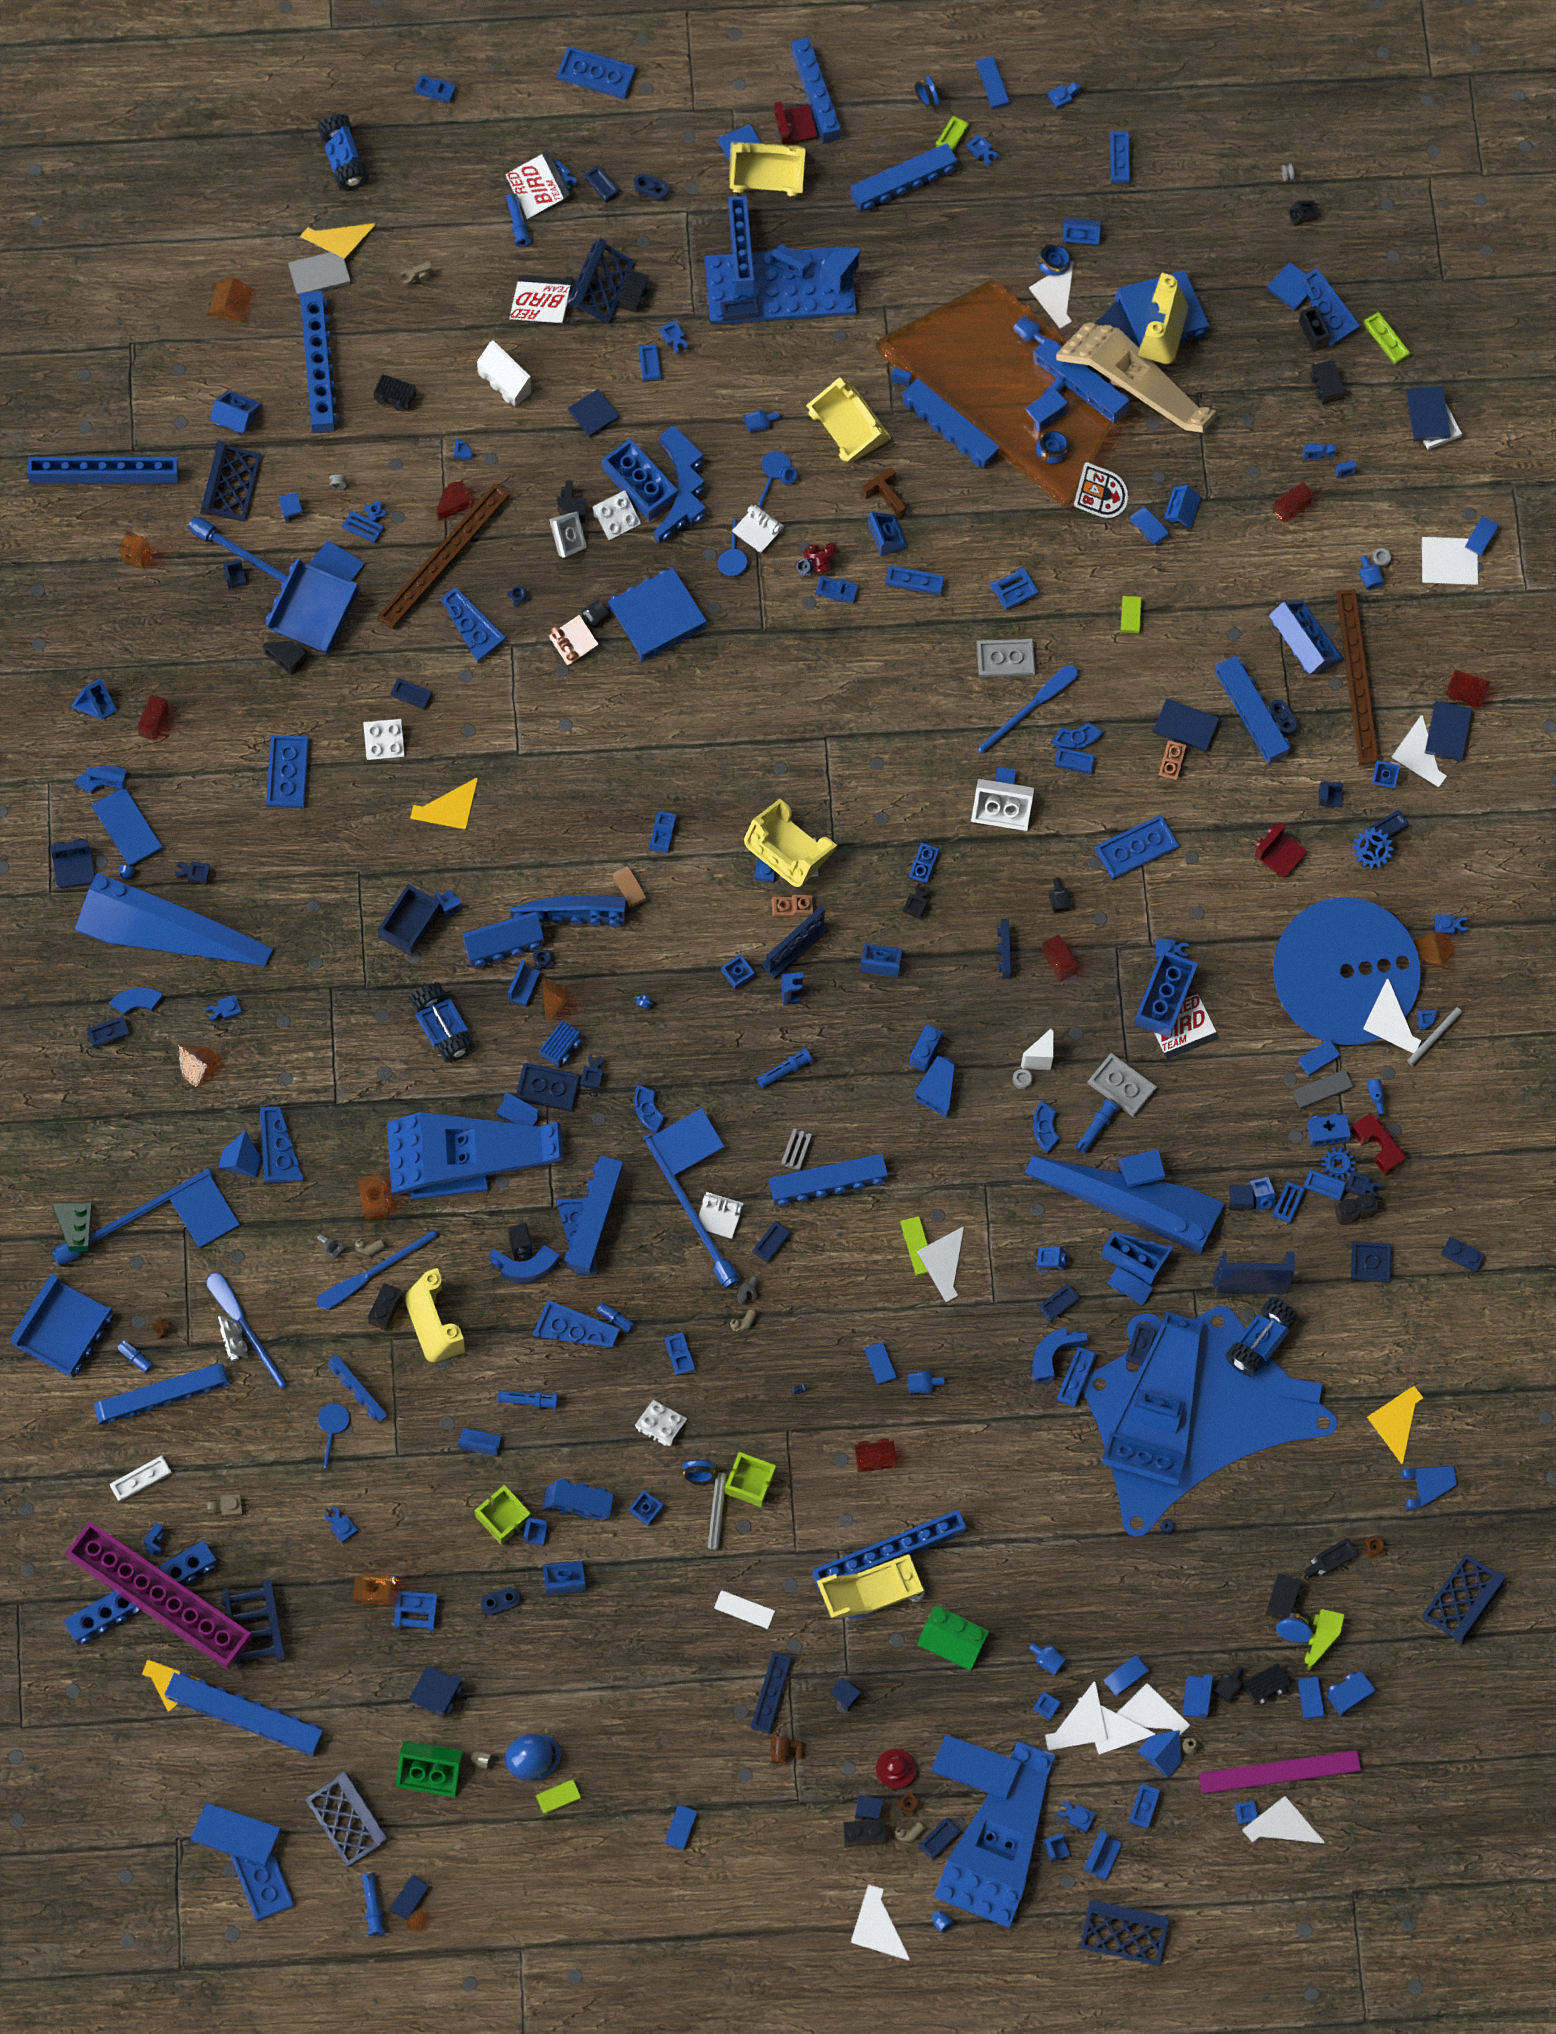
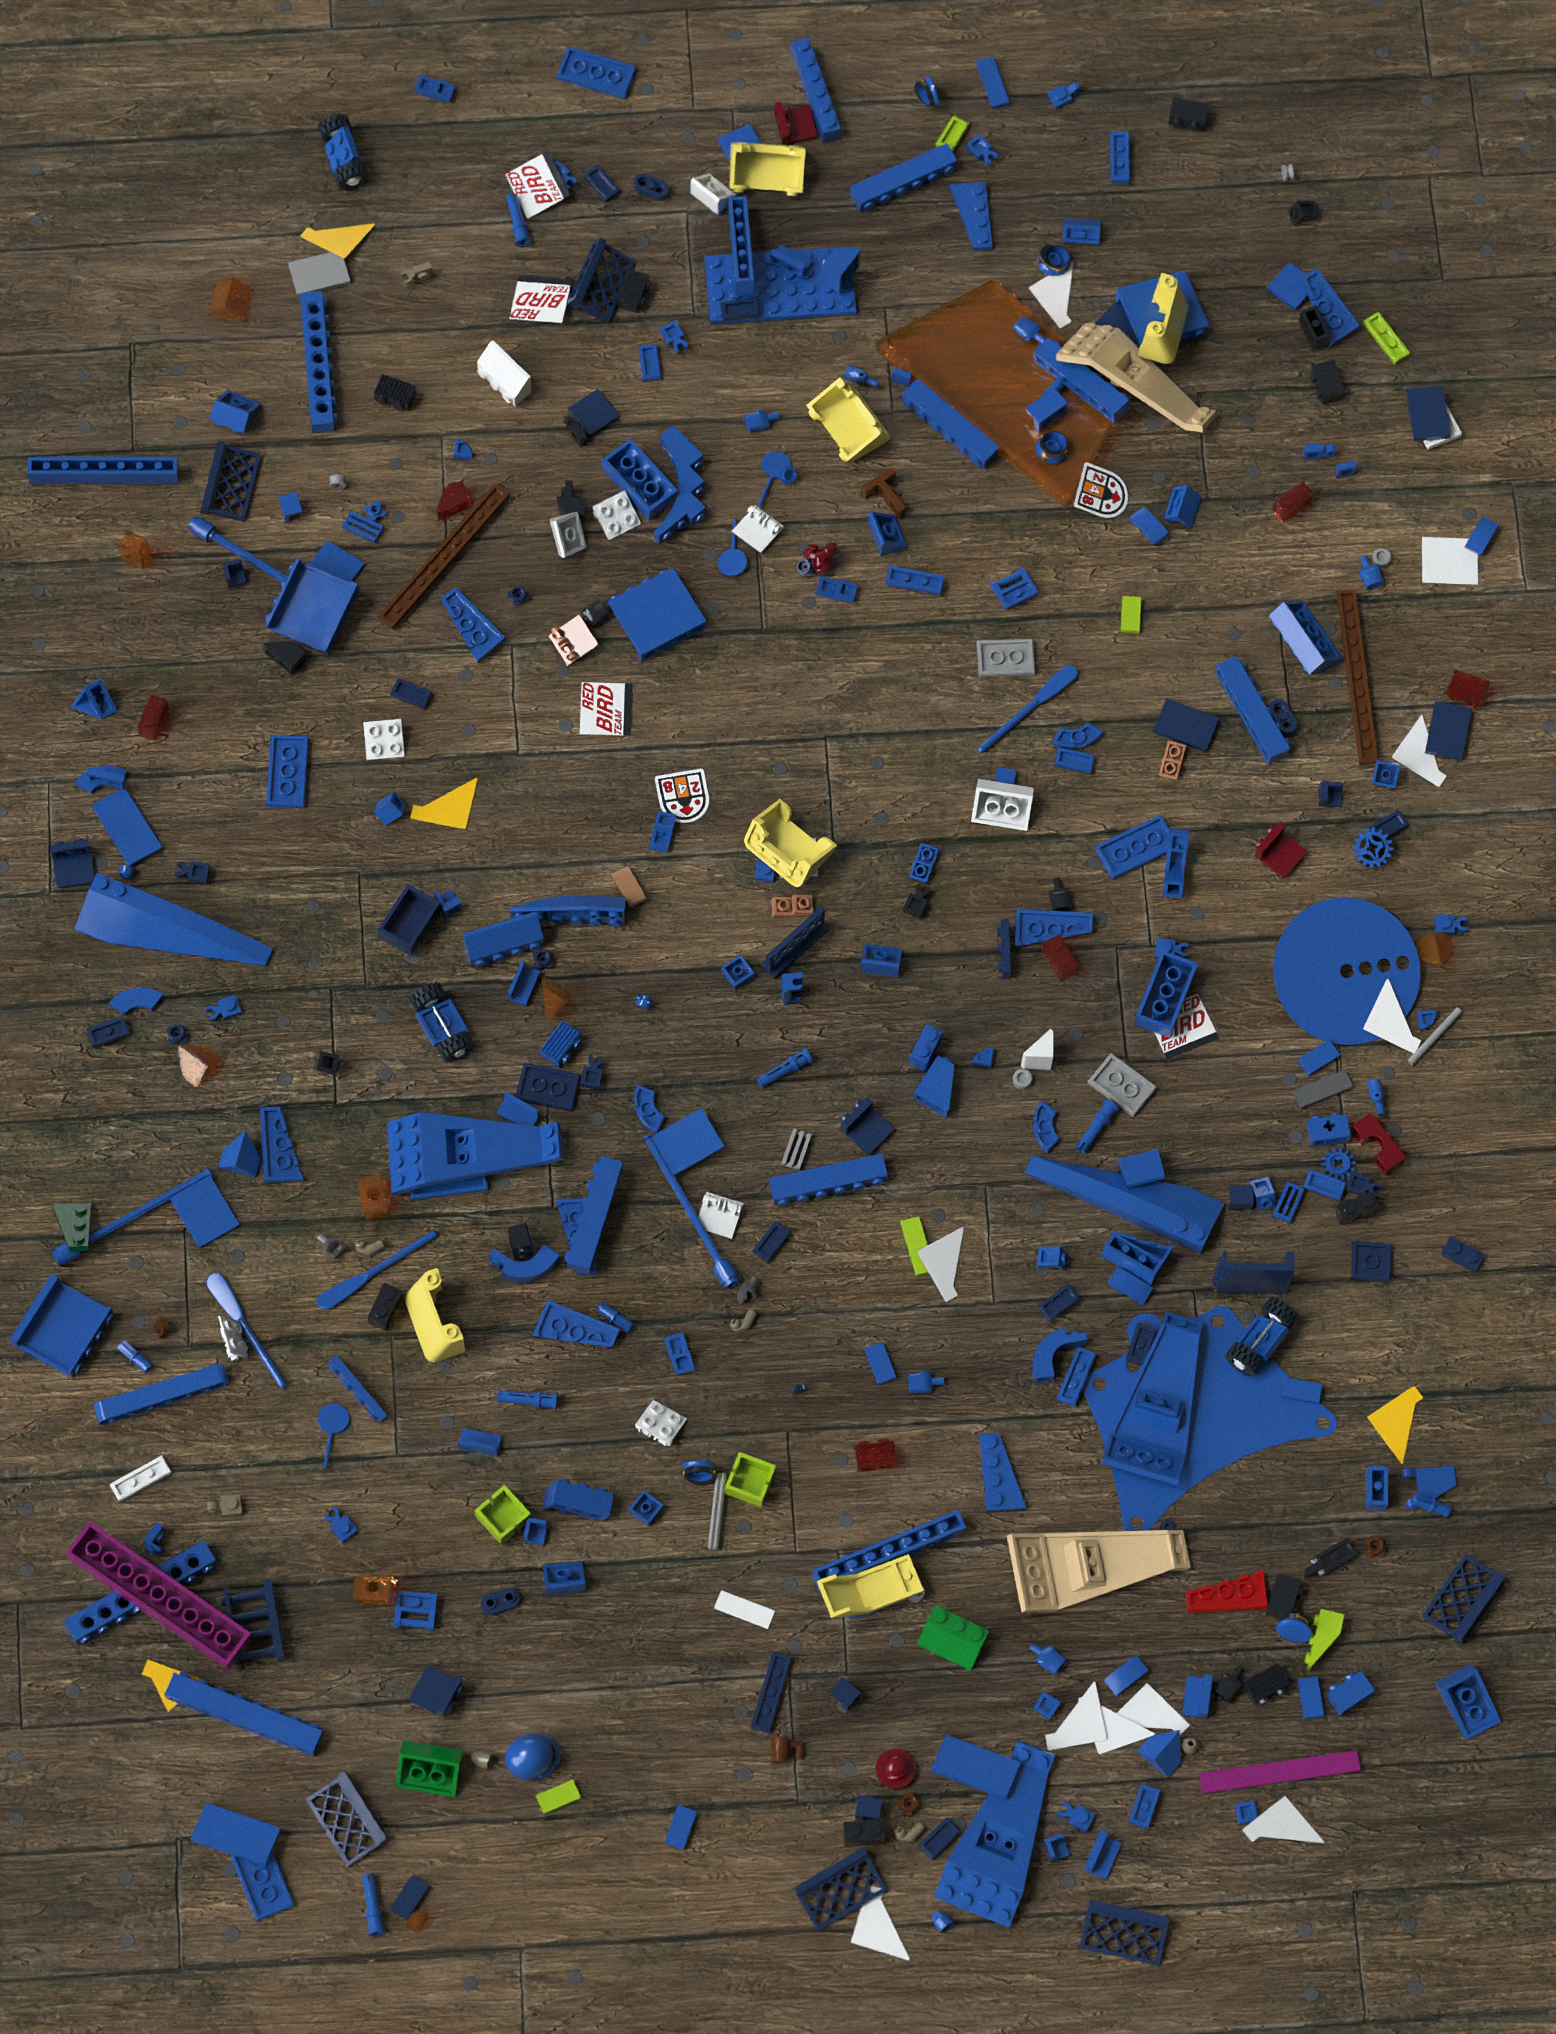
none -> dark blue plate [166,1024,187,1045]
none -> black brick [313,1051,341,1074]
none -> blue panel [374,792,406,825]
none -> black plate [563,414,587,447]
none -> sticker [580,682,632,736]
none -> sticker [655,769,709,823]
none -> white slope [691,174,736,215]
none -> dark blue fence [792,1847,887,1931]
none -> dark blue bracket [840,1097,893,1154]
none -> blue piece [844,364,879,388]
none -> blue wing [949,182,992,251]
none -> blue tile [972,1048,994,1068]
none -> blue wing [979,1433,1026,1513]
none -> tan wing [1007,1530,1191,1612]
none -> blue wing [1015,909,1093,948]
none -> blue arch [1163,828,1189,898]
none -> black brick [1168,97,1209,132]
none -> red wing [1186,1570,1267,1613]
none -> blue brick [1365,1466,1388,1511]
none -> blue axle [1412,1493,1451,1517]
none -> blue slope [1435,1664,1501,1740]

